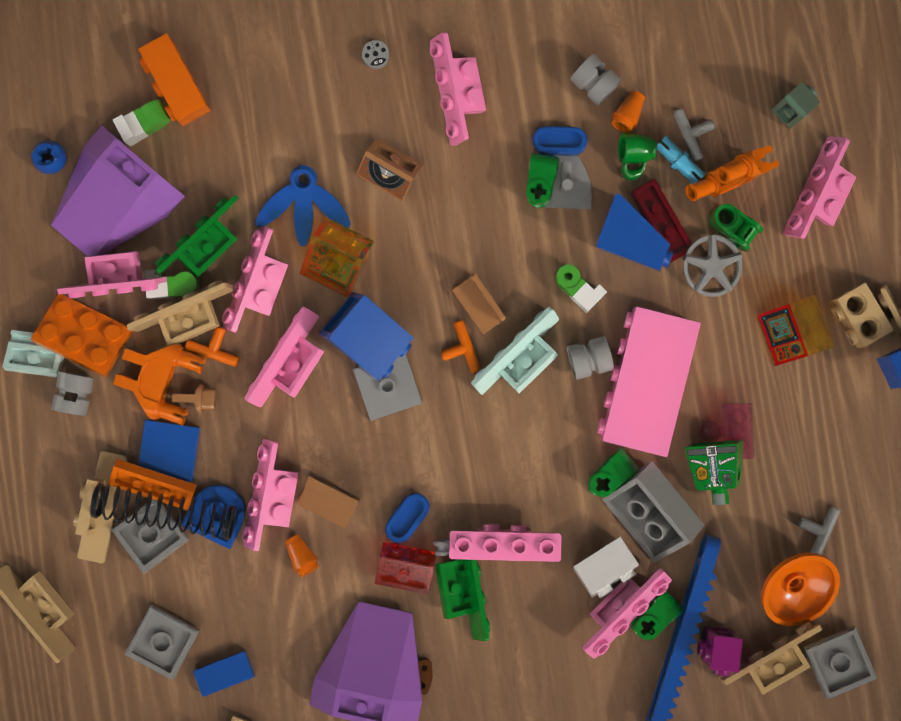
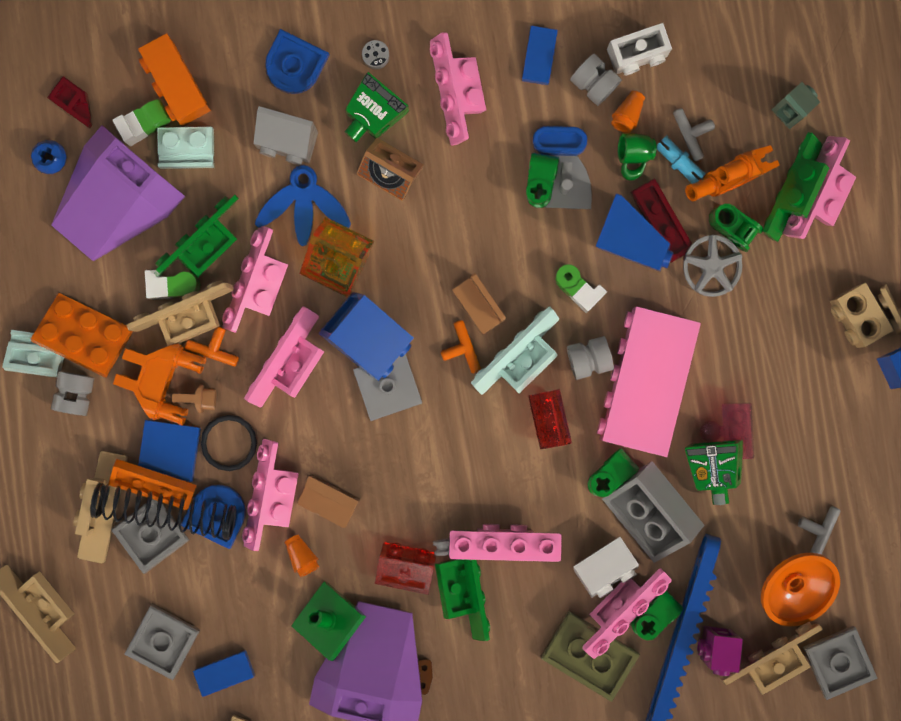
bright pink bracket [57,251,167,298] -> none
blue tile [385,493,429,543] -> none
clear yellow slope [756,294,835,366] -> none
none -> dark red tile [47,76,92,129]
none -> light aqua plate [157,127,214,169]
none -> black piece [201,415,257,471]
none -> light grey slope [253,106,318,165]
none -> blue tile [265,29,330,94]
none -> green tile [291,582,366,661]
none -> green torso [344,72,409,143]
none -> blue tile [522,26,558,85]
none -> clear red bracket [528,389,572,450]
none -> olive tile [541,610,640,702]
none -> white brick [607,23,672,76]
none -> green bracket [763,132,829,242]

